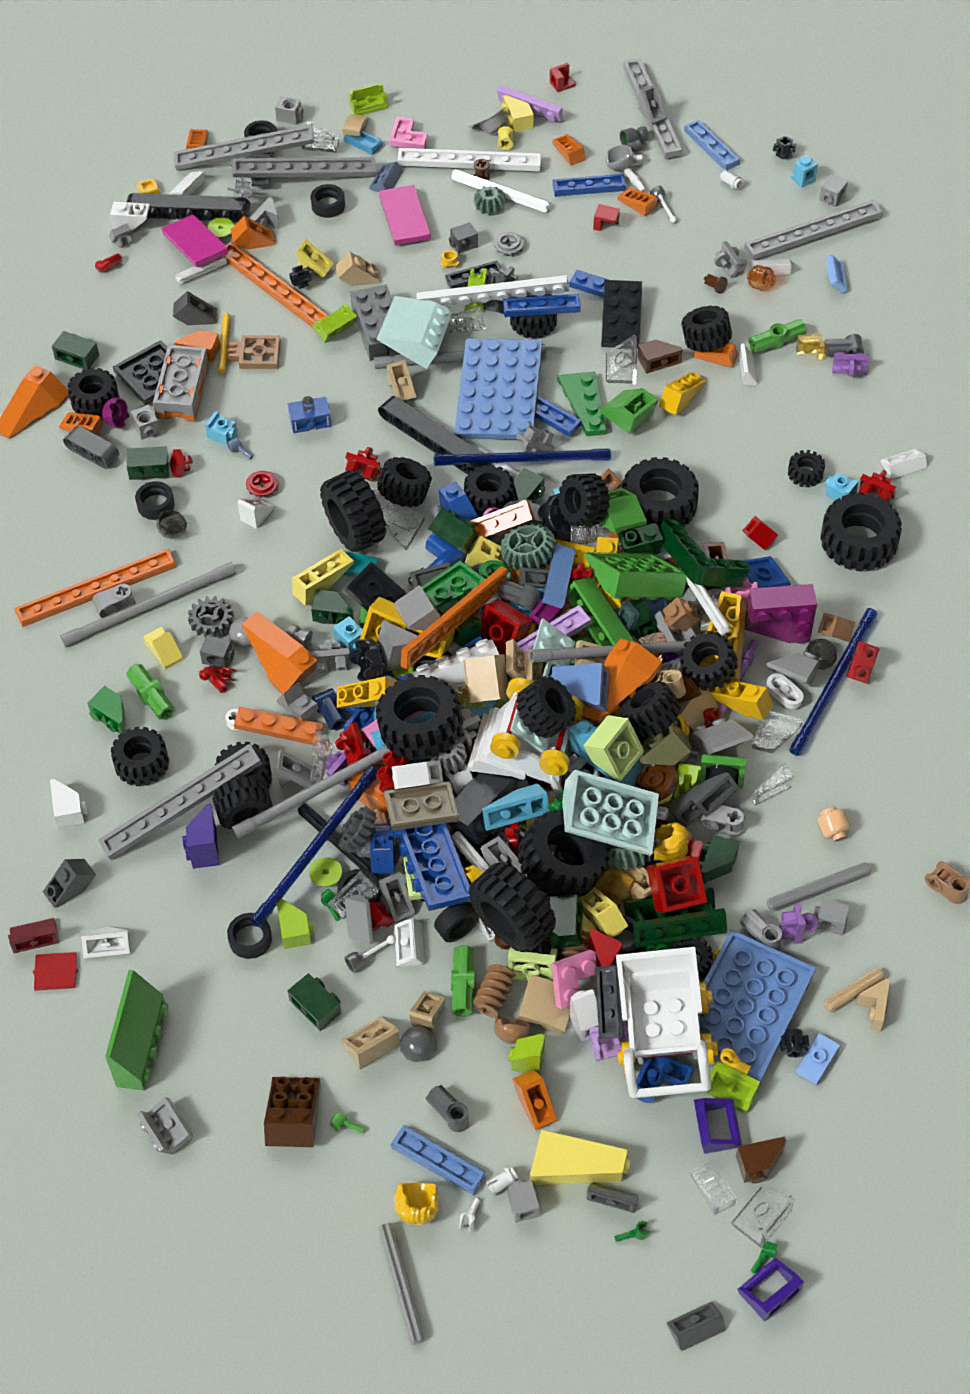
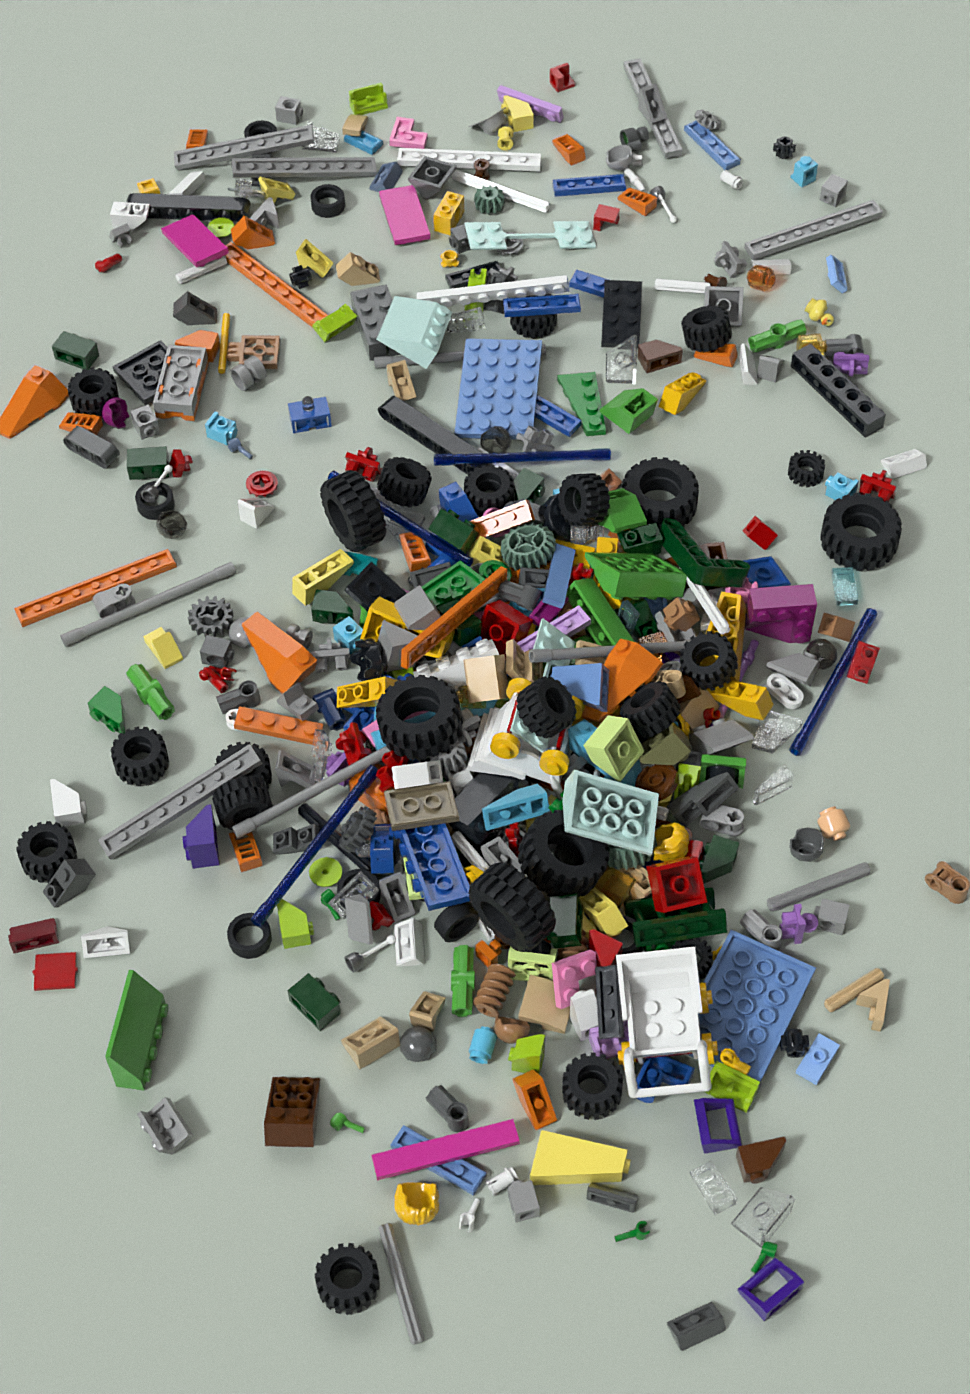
none -> black tyre [16,821,77,883]
none -> flat silver hinge [141,465,172,503]
none -> dark grey piece [216,680,261,714]
none -> orange slope [229,832,263,872]
none -> light grey wheel [230,356,267,391]
none -> light yellow slope [258,177,296,203]
none -> dark grey slope [273,823,320,855]
none -> black tyre [315,1243,380,1315]
none -> clear blue piece [328,470,473,567]
none -> dark pink tile [371,1119,520,1181]
none -> orange slope [399,530,431,572]
none -> dark grey slope [408,156,457,199]
none -> yellow brick [433,191,465,235]
none -> light aqua hinge [464,221,596,250]
none -> medium azure brick [468,1026,497,1064]
none -> orange tile [475,939,502,968]
none -> clear smoke hair [480,426,512,457]
none -> black tyre [562,1052,623,1120]
none -> white axle [655,279,710,294]
none -> light grey gear [694,110,721,130]
none -> light grey slope [703,286,744,326]
none -> light grey slope [757,355,784,382]
none -> dark grey hair [789,827,824,862]
none -> black brick [791,343,886,438]
none -> light yellow animal [804,298,834,326]
none -> clear light blue tile [831,567,858,606]

